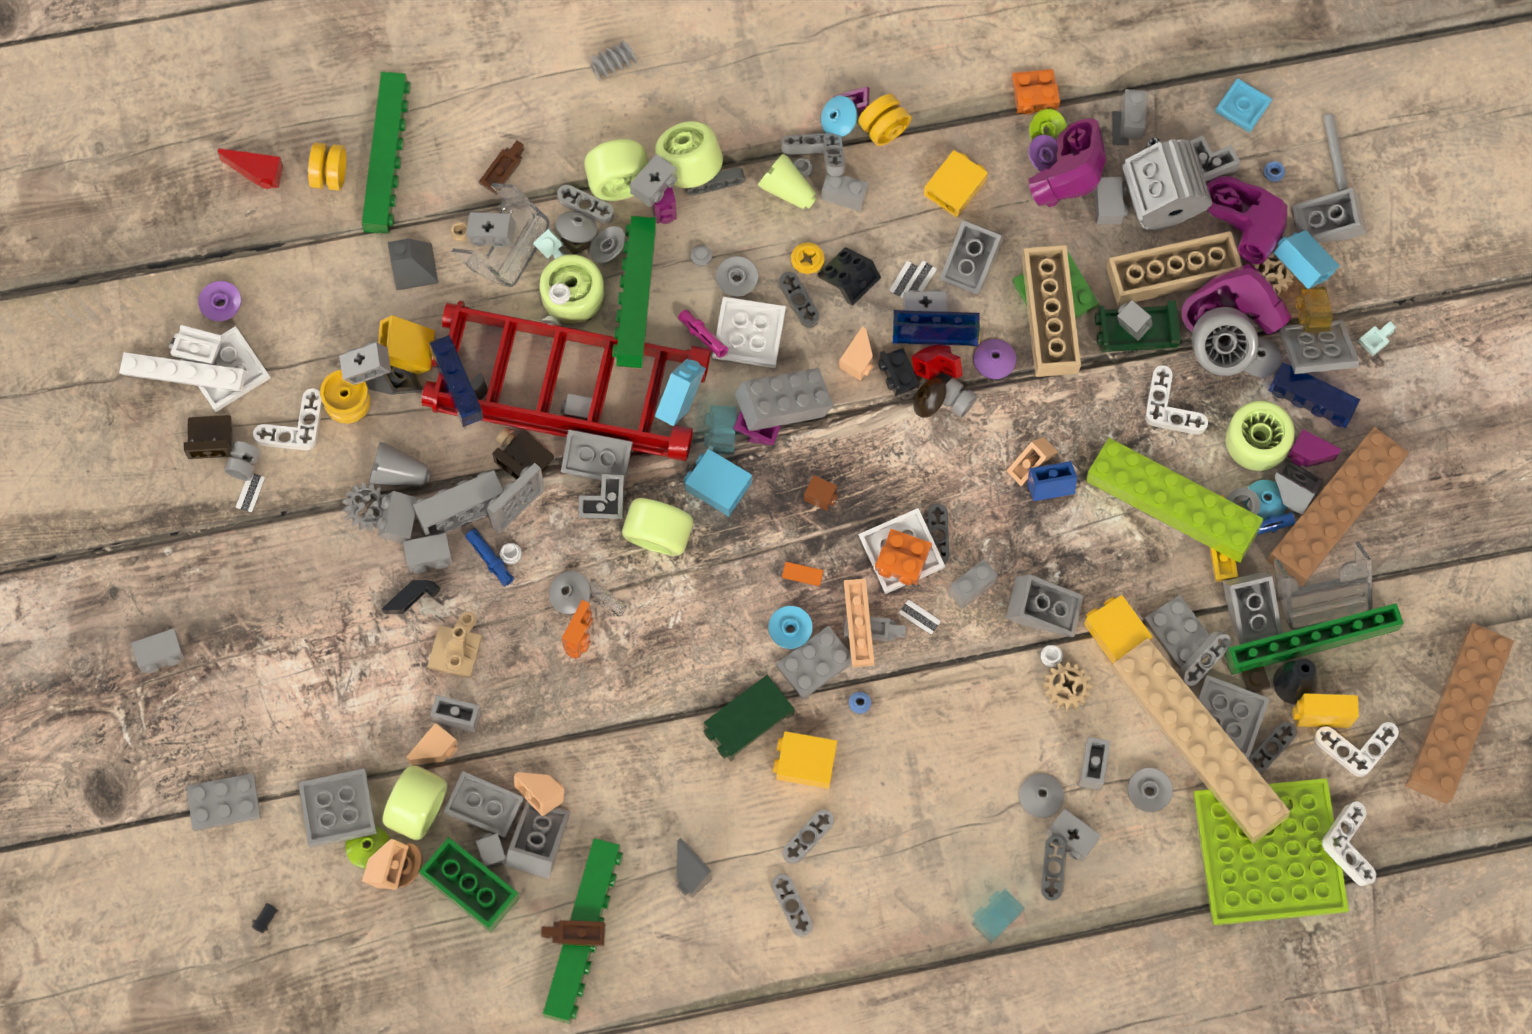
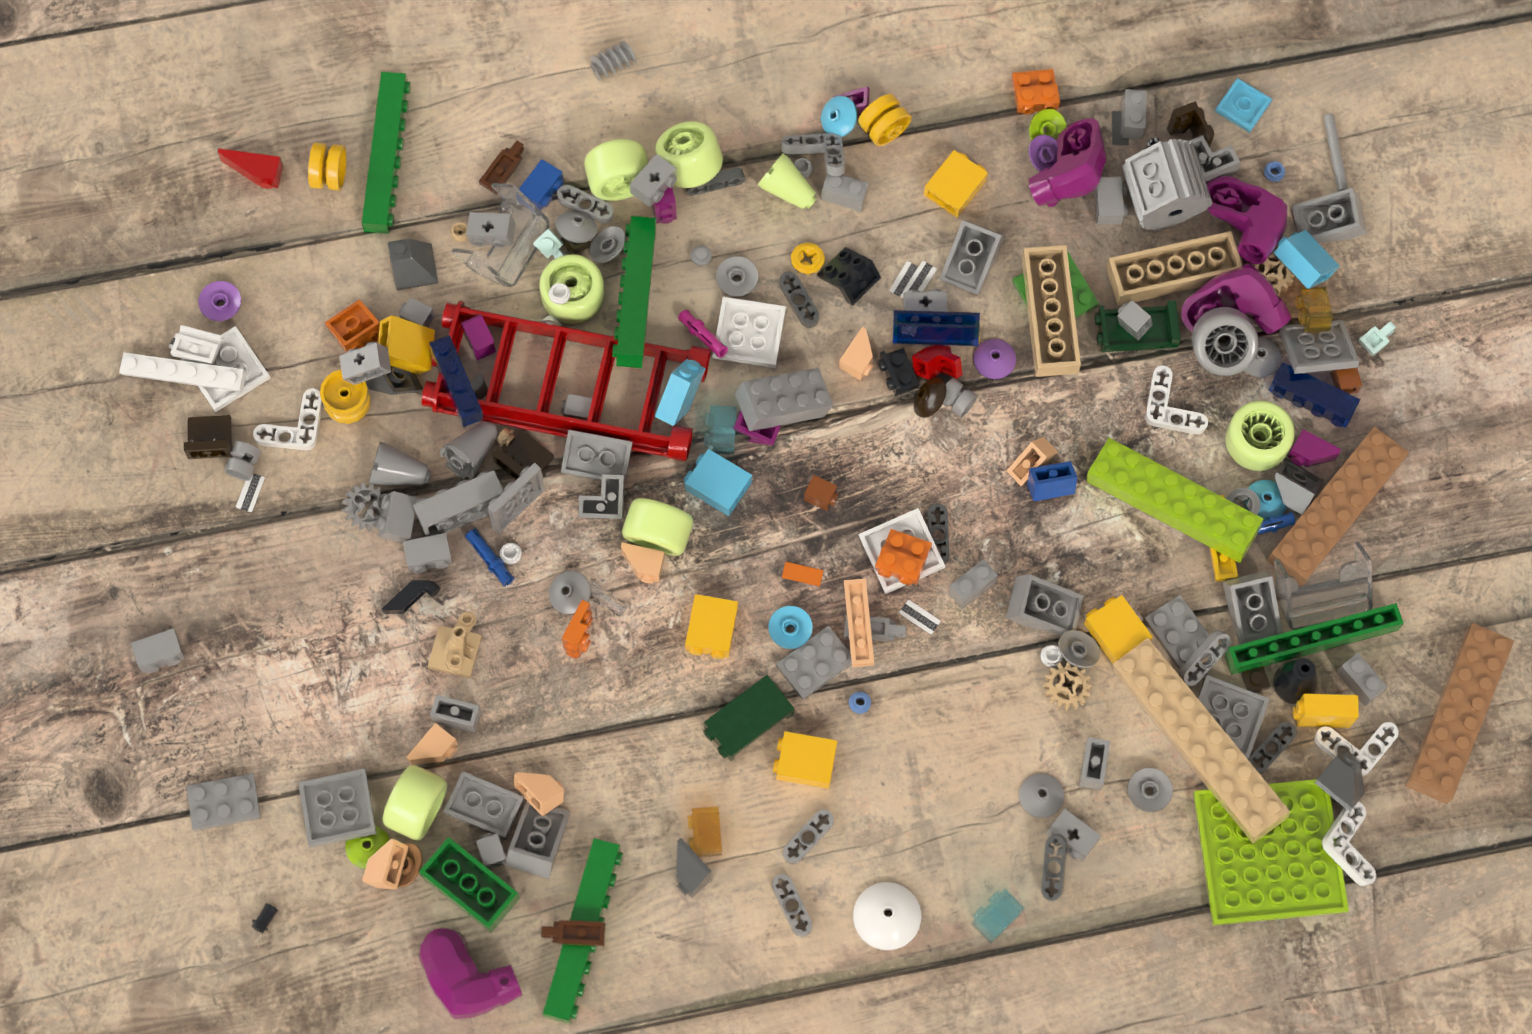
none -> orange plate [325,299,380,353]
none -> light grey brick [399,297,435,327]
none -> magenta piece [419,928,522,1019]
none -> light grey cone [440,421,498,480]
none -> magenta slope [461,314,497,361]
none -> blue brick [518,159,564,212]
none -> light nougat slope [621,543,665,584]
none -> yellow brick [685,594,738,659]
none -> clear yellow brick [687,806,722,857]
none -> white dish [853,882,921,950]
none -> light grey dish [1058,630,1100,668]
none -> dark brown bracket [1167,101,1214,147]
none -> dark grey slope [1314,749,1365,811]
none -> dark orange brick [1331,368,1362,397]
none -> light grey brick [1336,653,1387,706]

